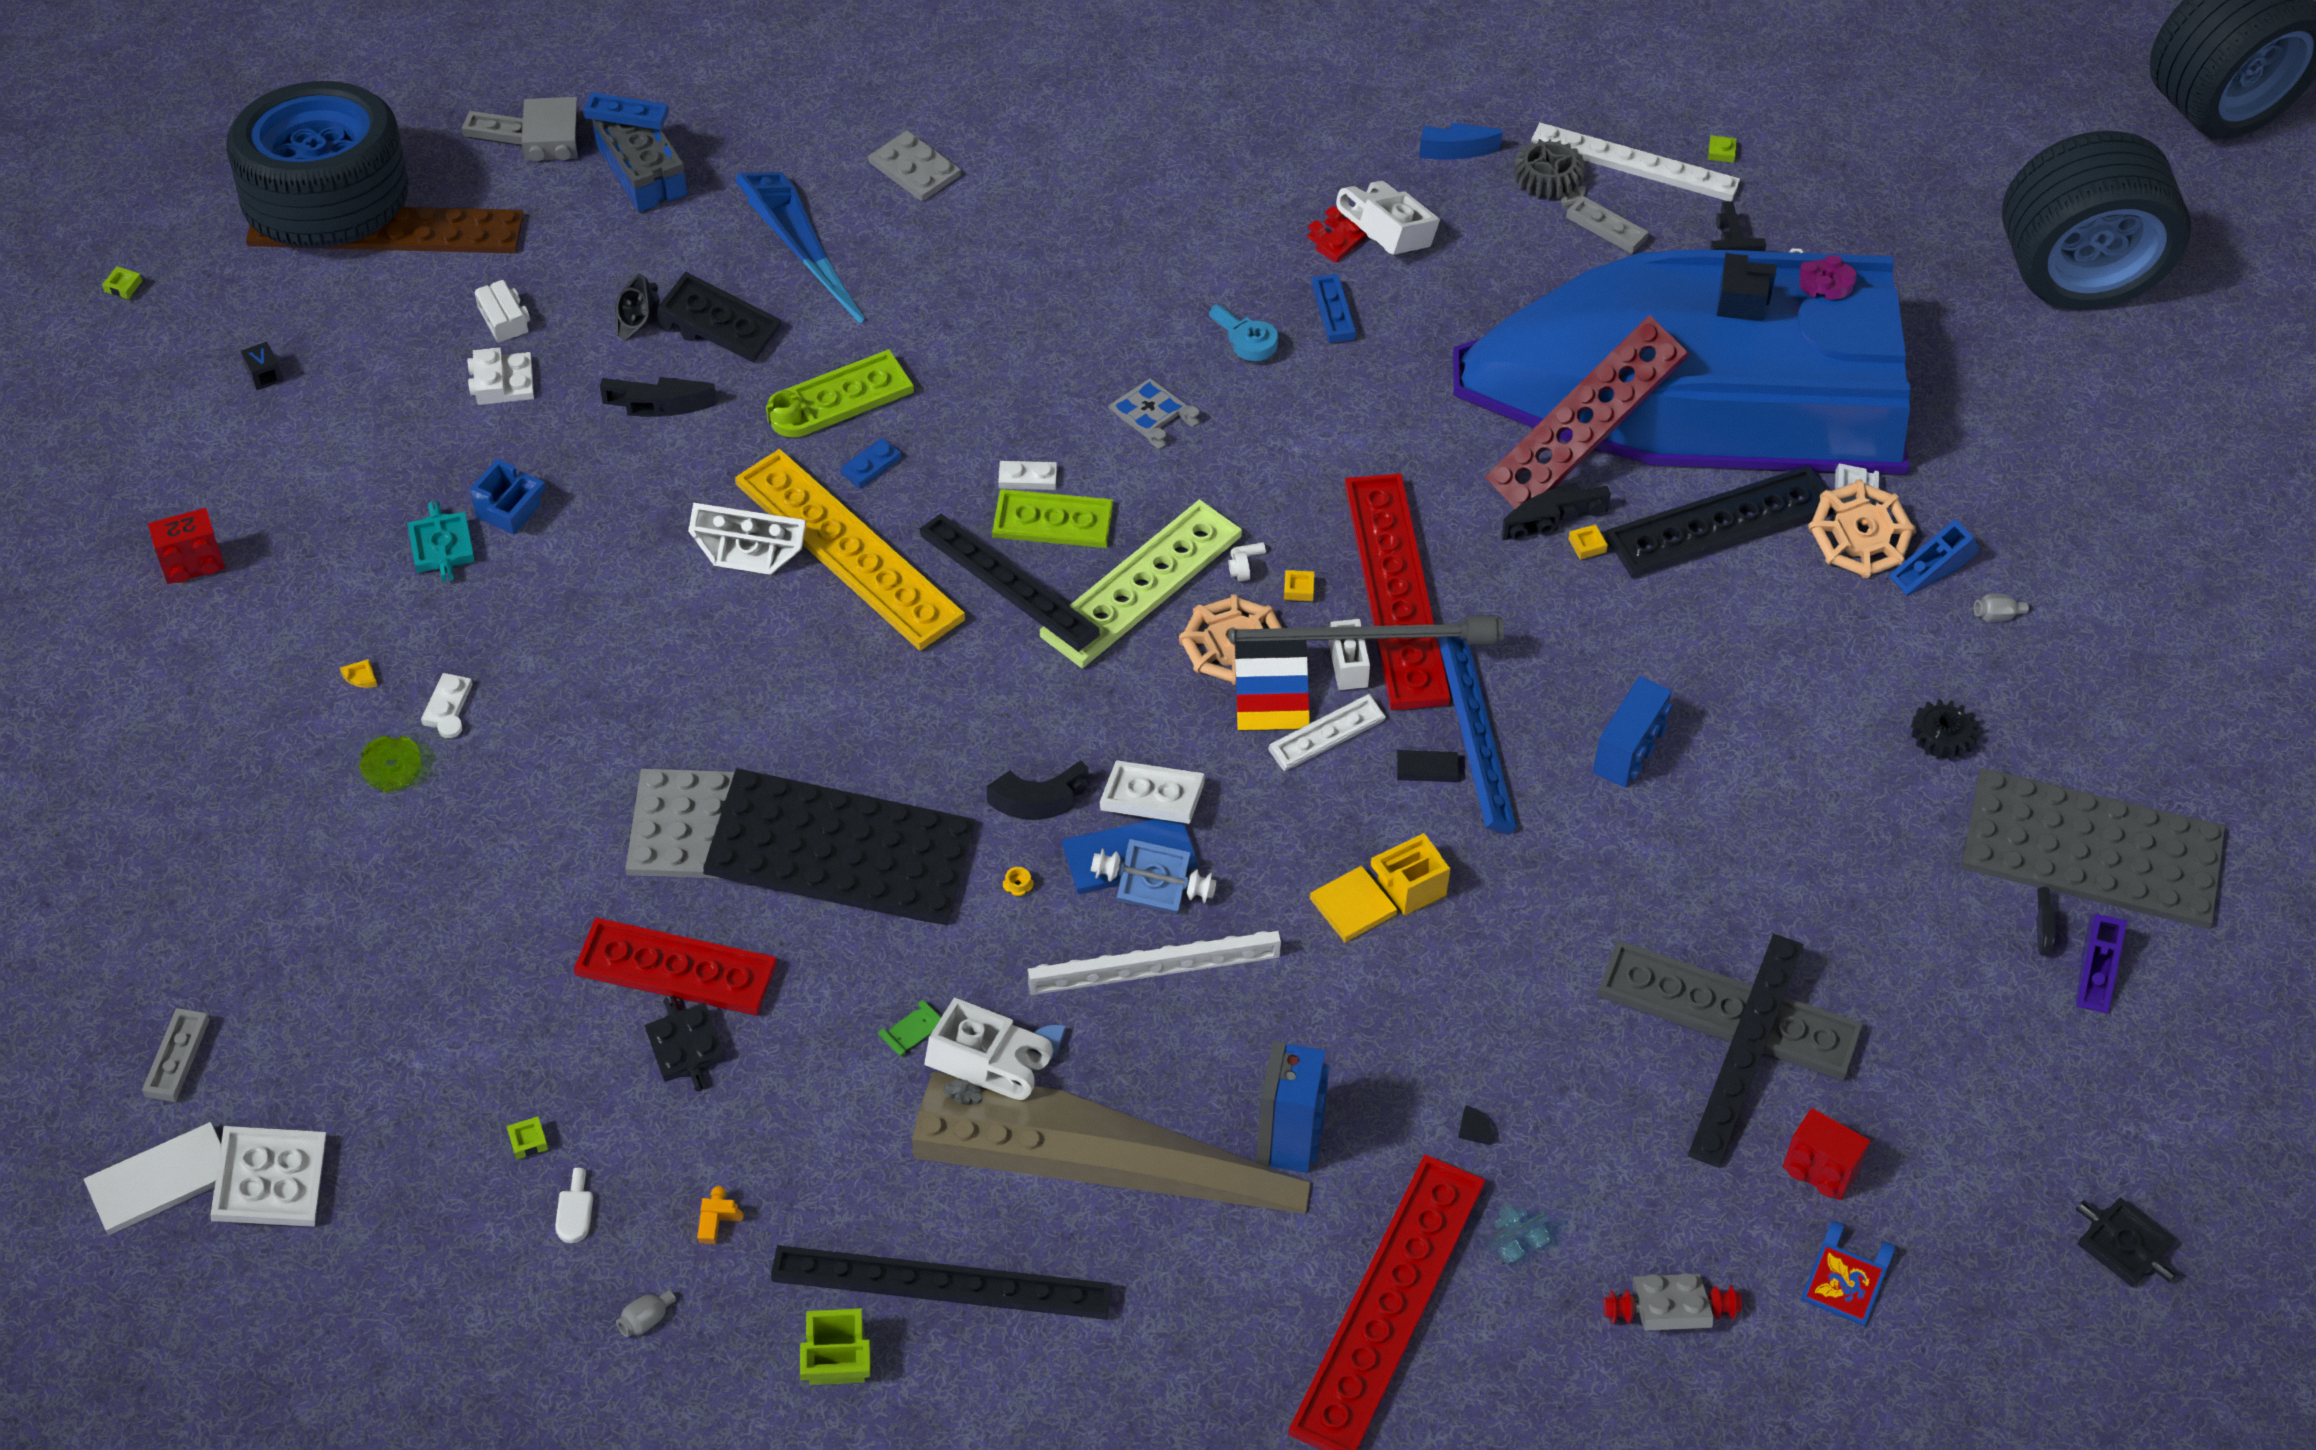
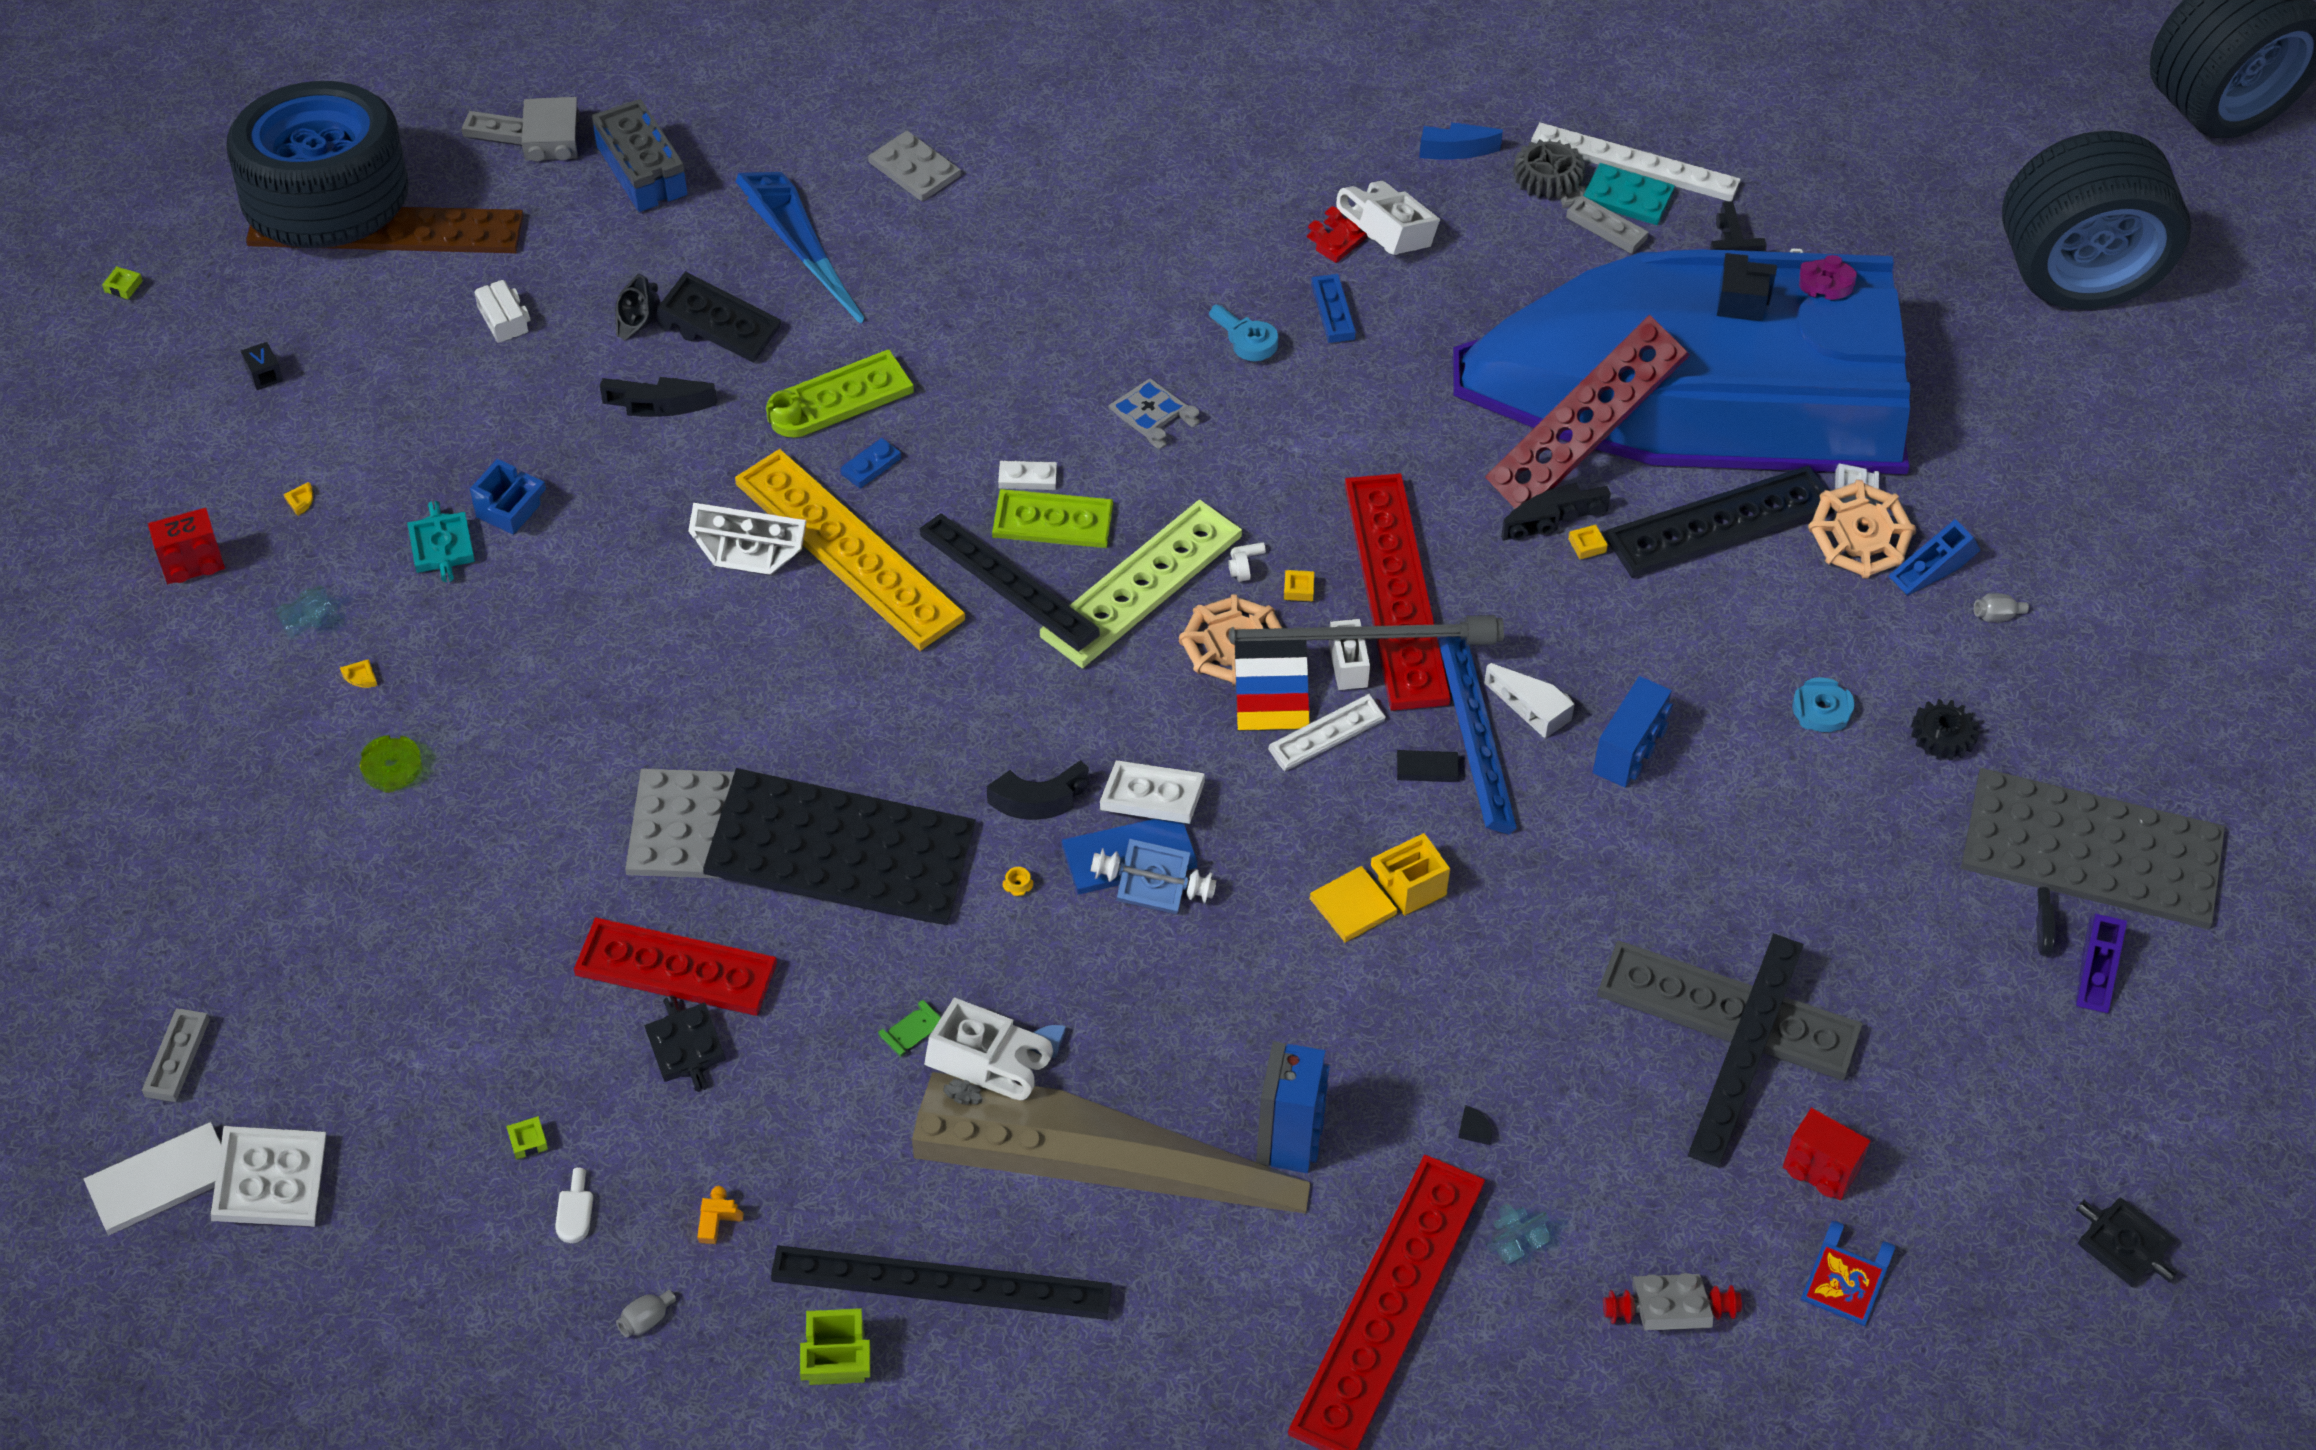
white hinge [421,673,473,738] -> none
white plate [467,347,534,405] -> none
blue plate [583,92,669,130] -> none
white plate [1028,931,1281,995] -> none
lime plate [1708,135,1737,163] -> none
none -> clear light blue hips [275,585,335,639]
none -> yellow tile [283,482,314,516]
none -> white slope [1484,663,1574,739]
none -> teal plate [1583,163,1675,225]
none -> dark azure plate [1792,677,1854,732]

